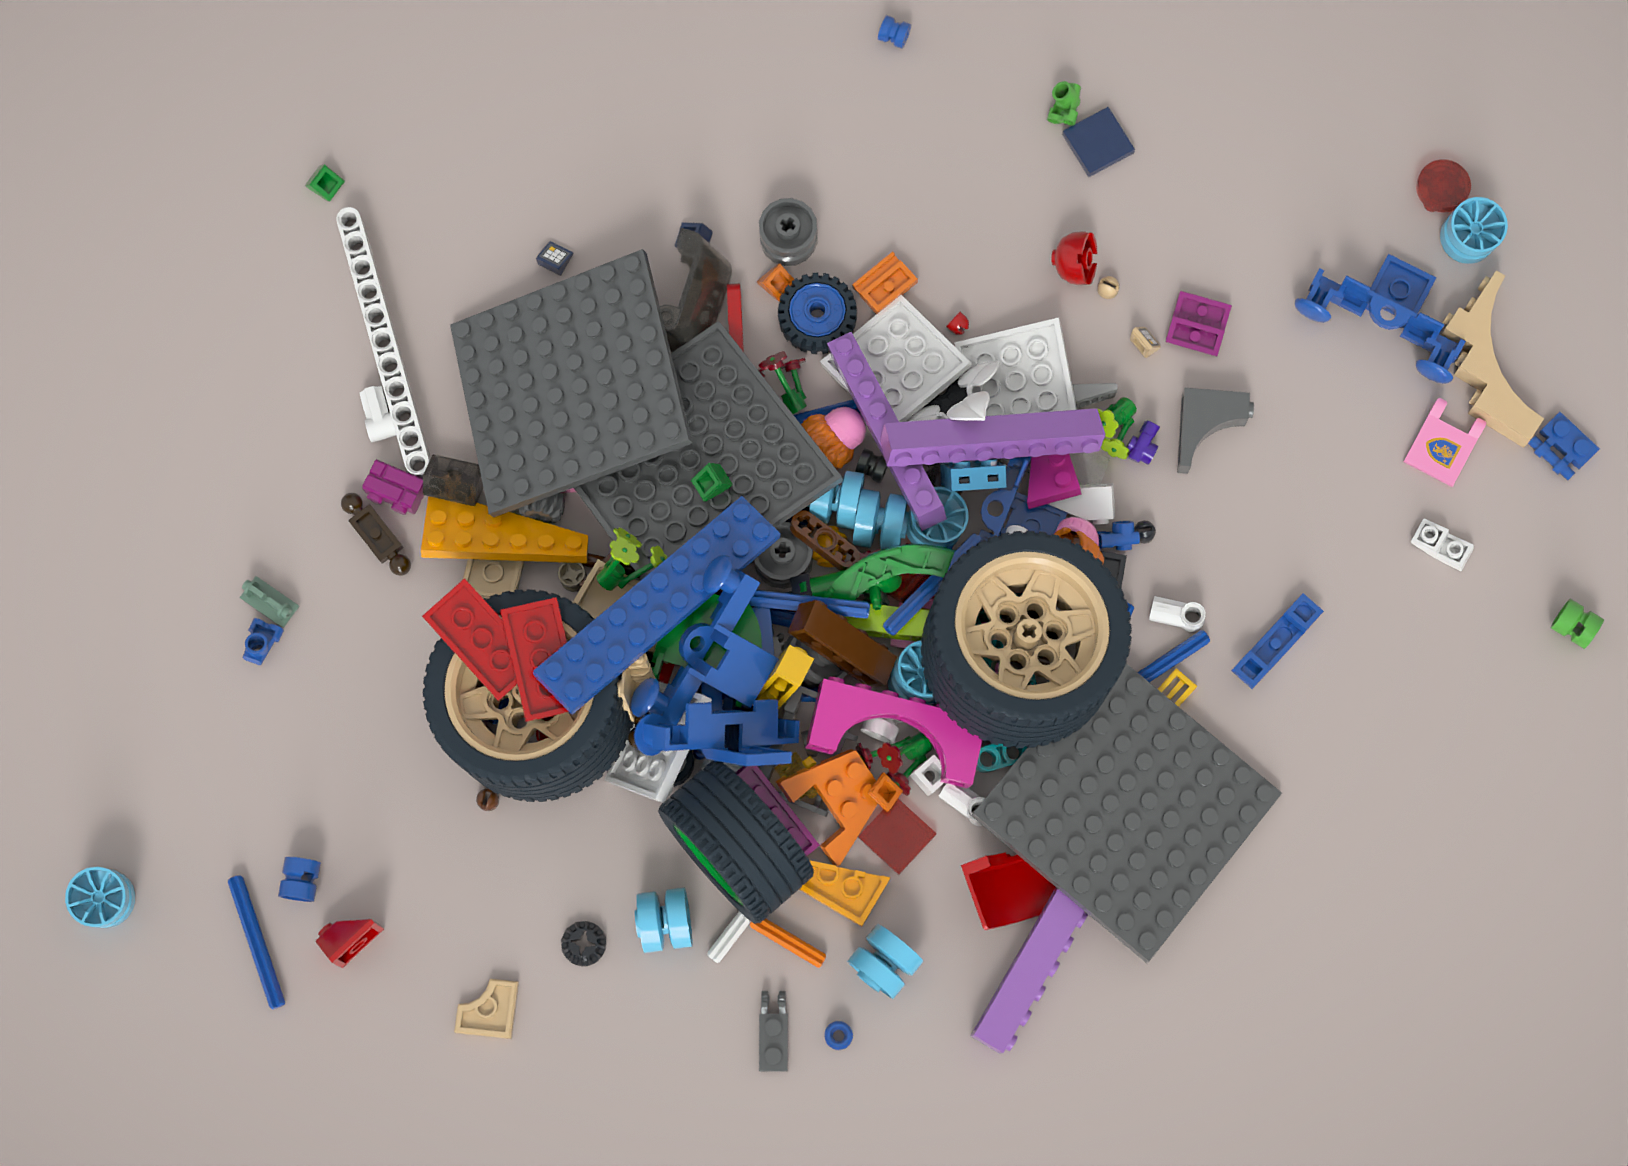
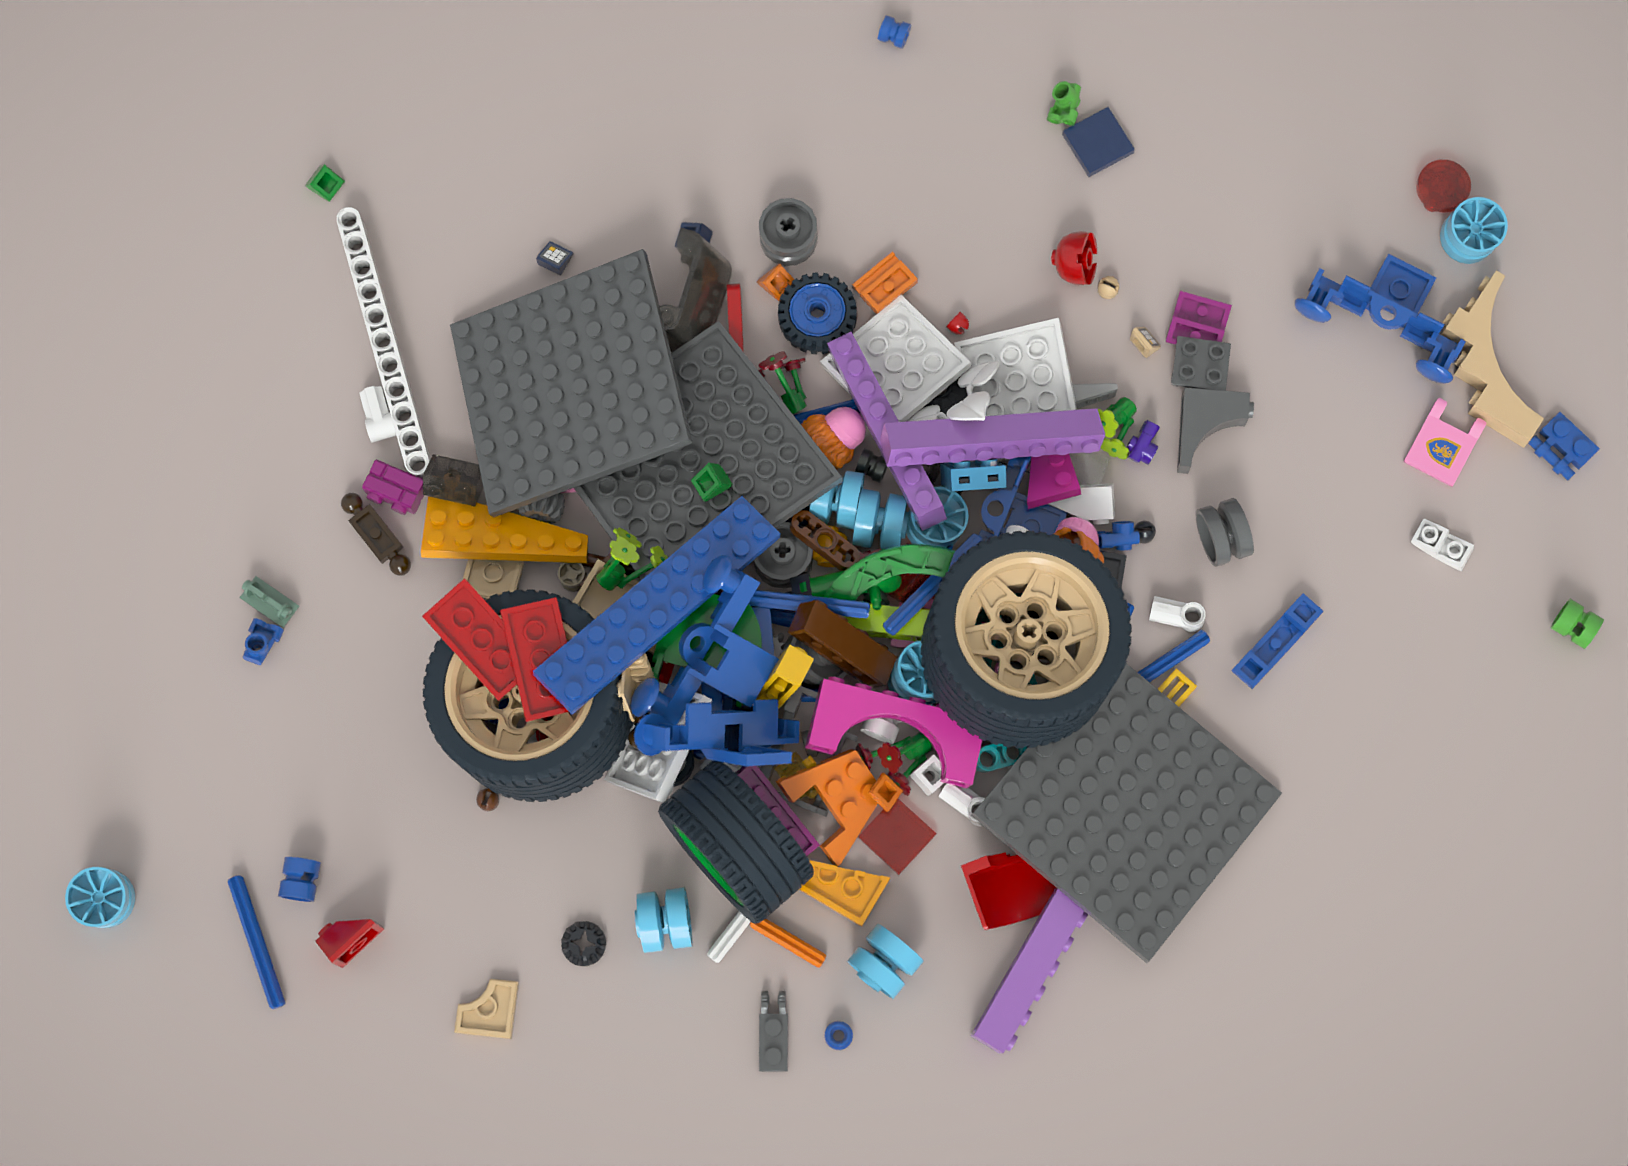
none -> dark grey hinge [1171,336,1231,391]
none -> dark grey wheel [1195,498,1254,567]

